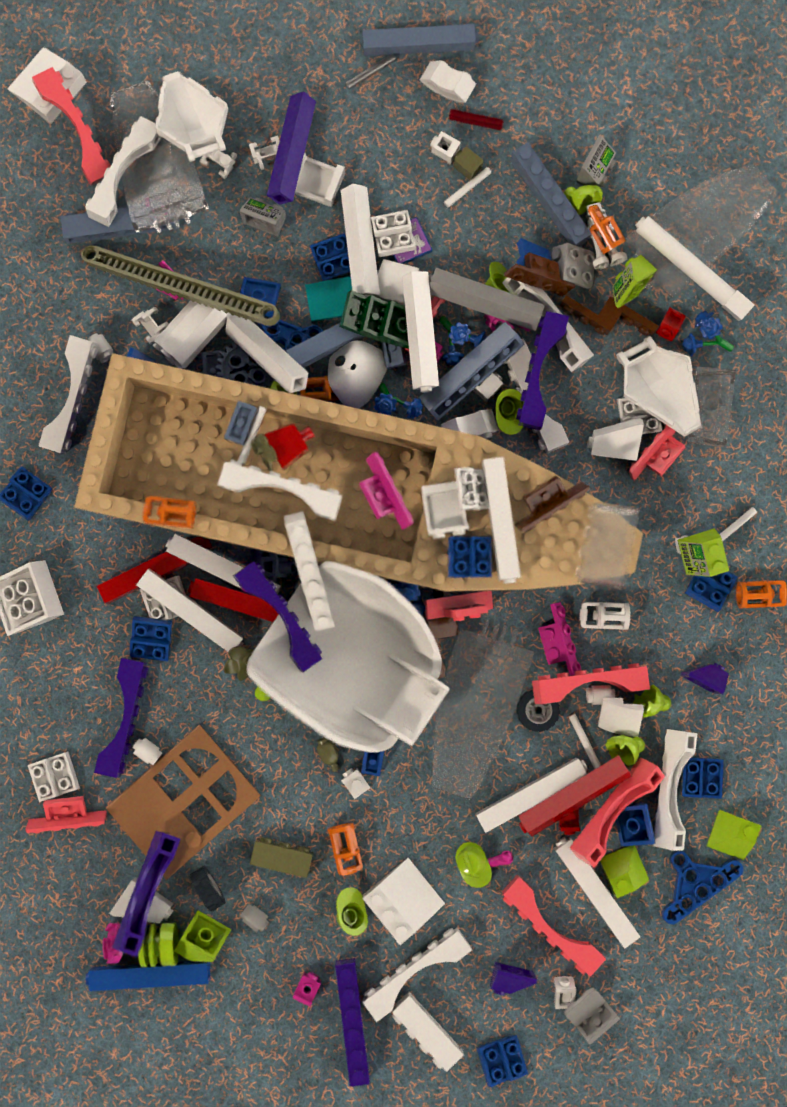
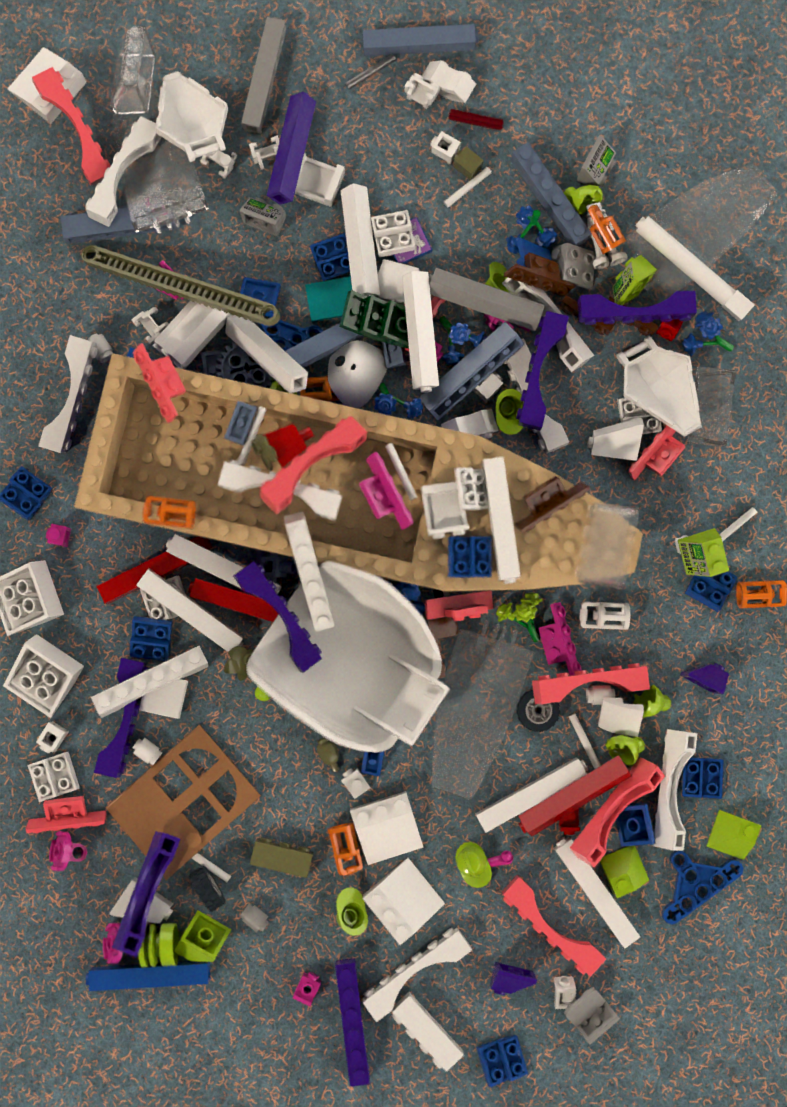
none -> white slope [3,634,84,718]
none -> white brick [36,721,69,753]
none -> dark pink brick [46,524,71,547]
none -> dark pink tile [49,831,87,872]
none -> white arch [91,646,208,718]
none -> clear windscreen [110,26,155,114]
none -> coral bracket [133,343,186,423]
none -> white slope [139,679,188,719]
none -> white bar [192,853,231,883]
none -> light grey brick [241,17,286,134]
none -> coral arch [260,415,367,514]
none -> white slope [350,791,423,865]
none -> white bar [385,443,418,501]
none -> white piece [405,73,440,109]
none -> lime plant [496,592,543,642]
none -> blue plant [506,205,557,254]
none -> dark purple arch [578,290,697,325]

